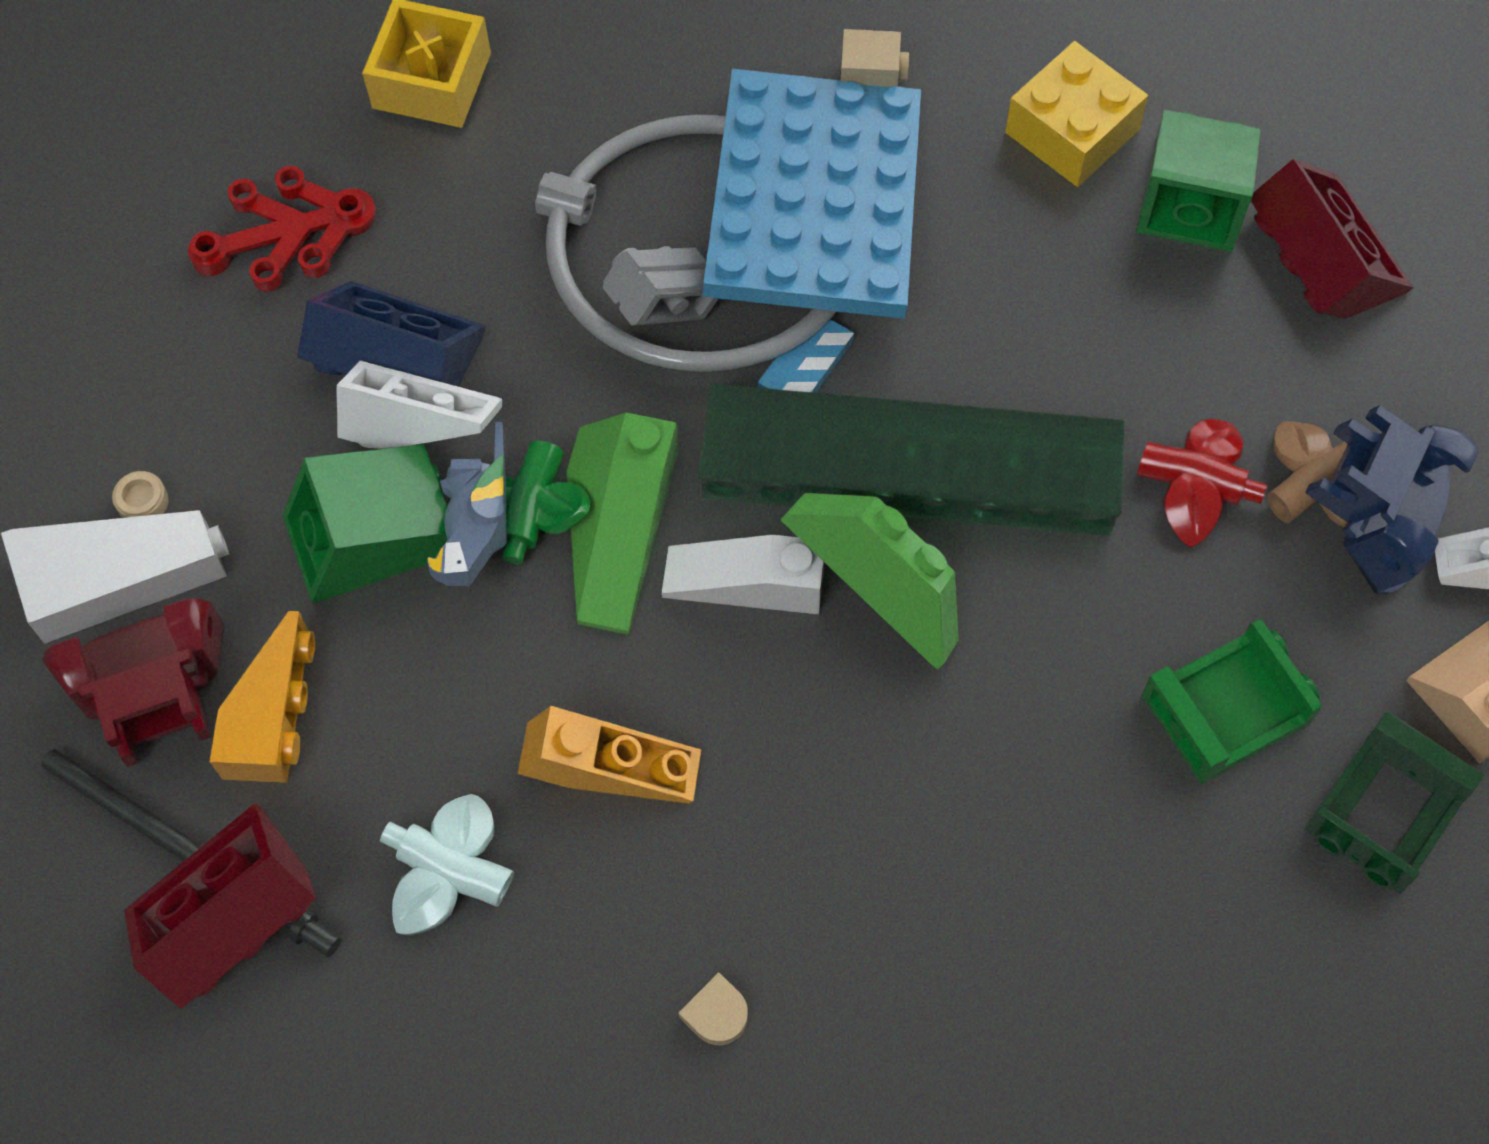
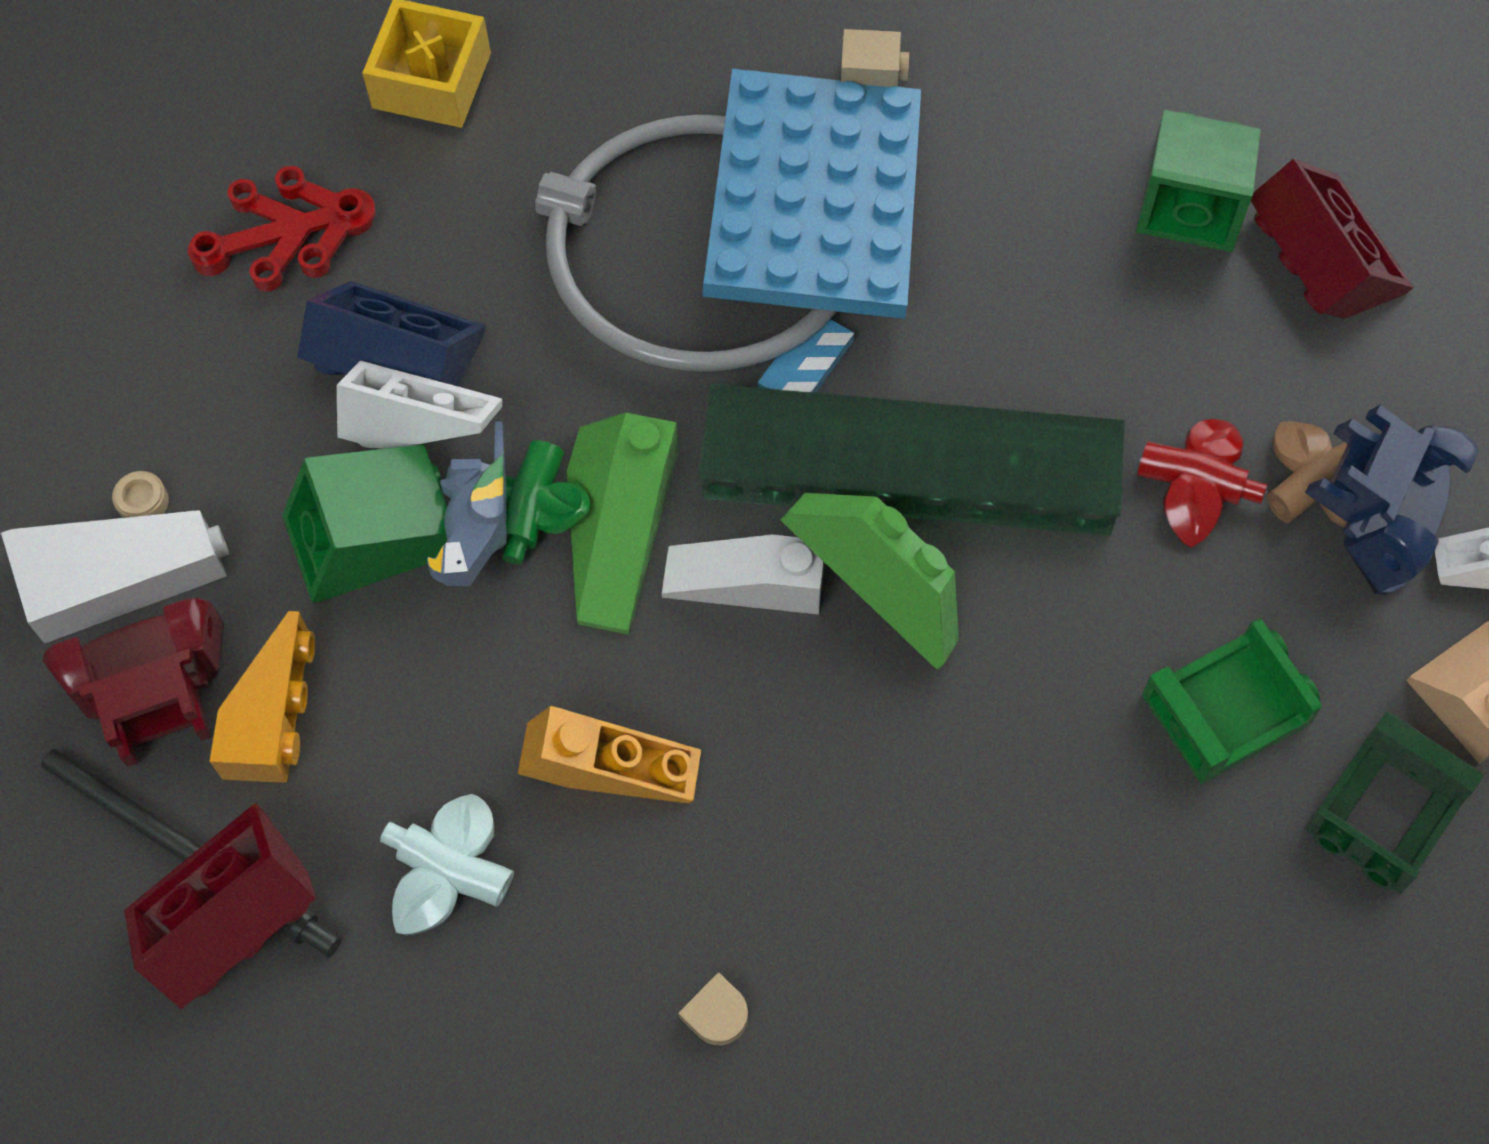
light grey brick [603,246,719,326] -> none
yellow brick [1005,41,1149,188] -> none

